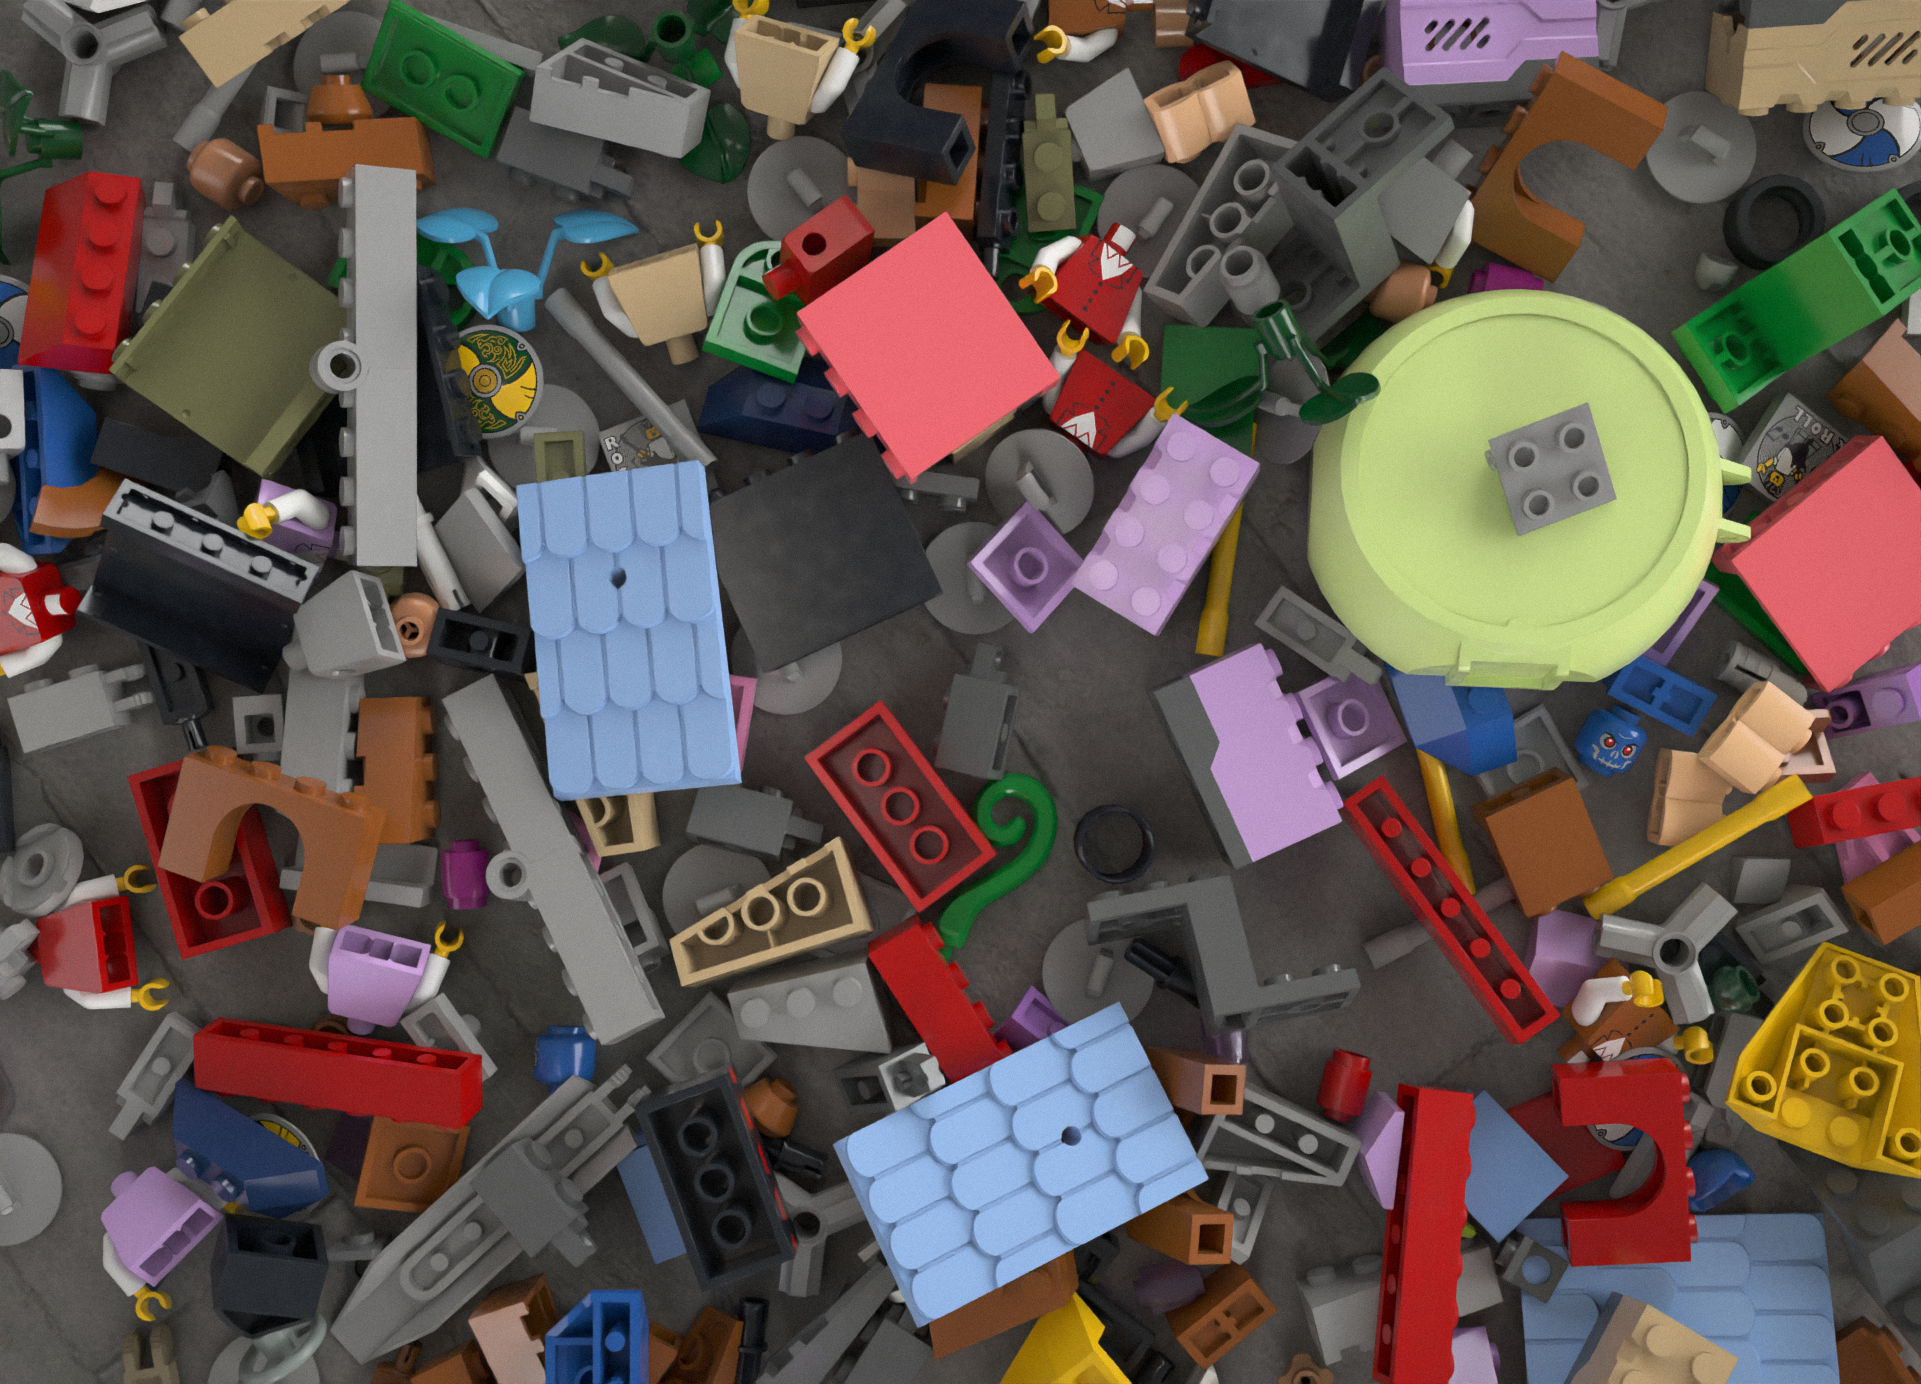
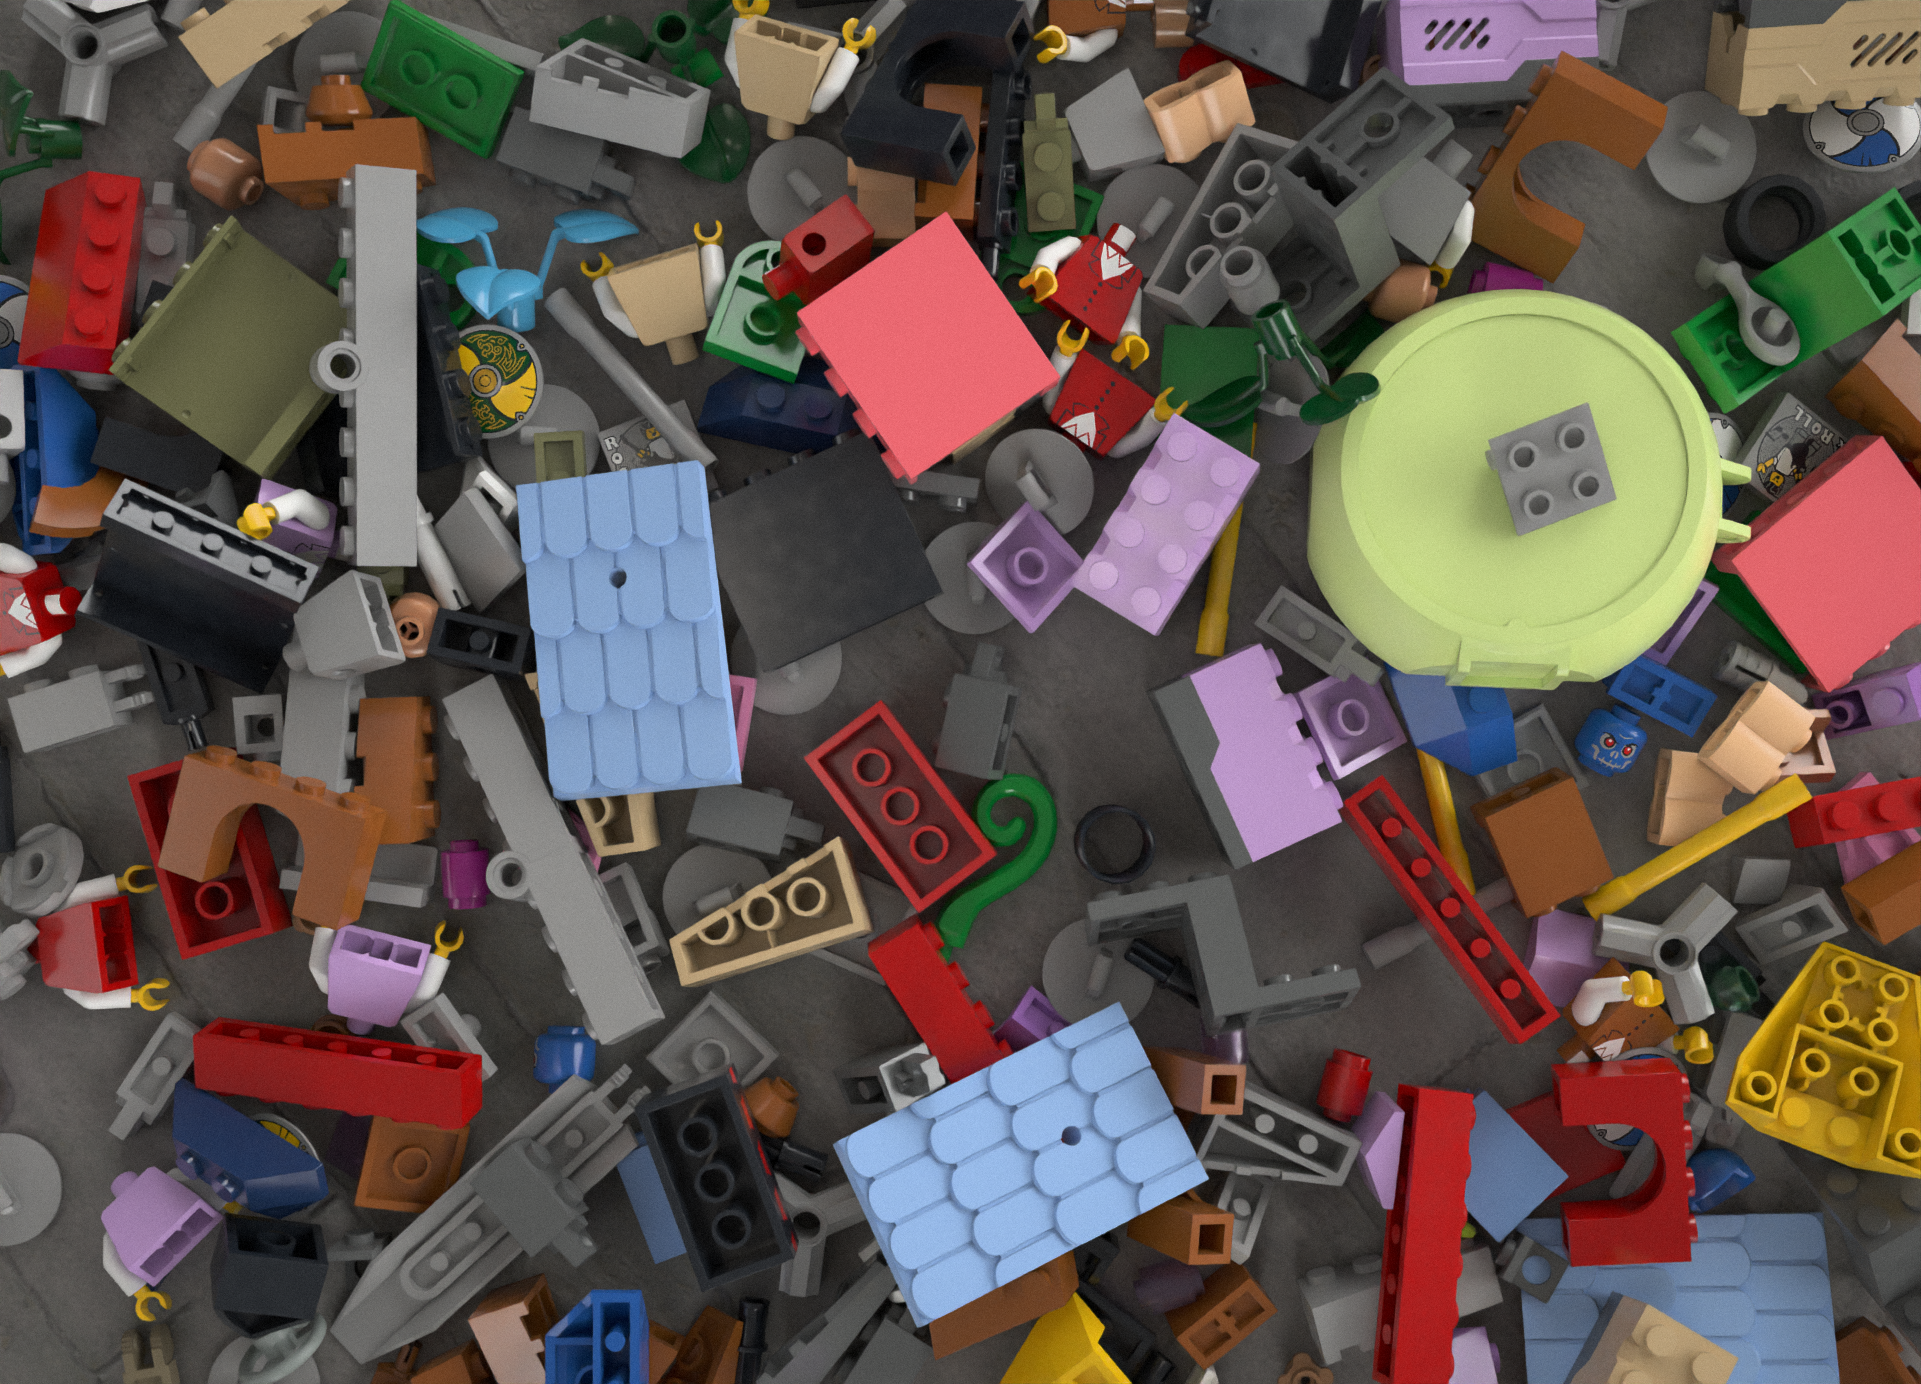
light grey wedge [727,948,897,1054] -> none
none -> light grey piece [1715,261,1800,366]

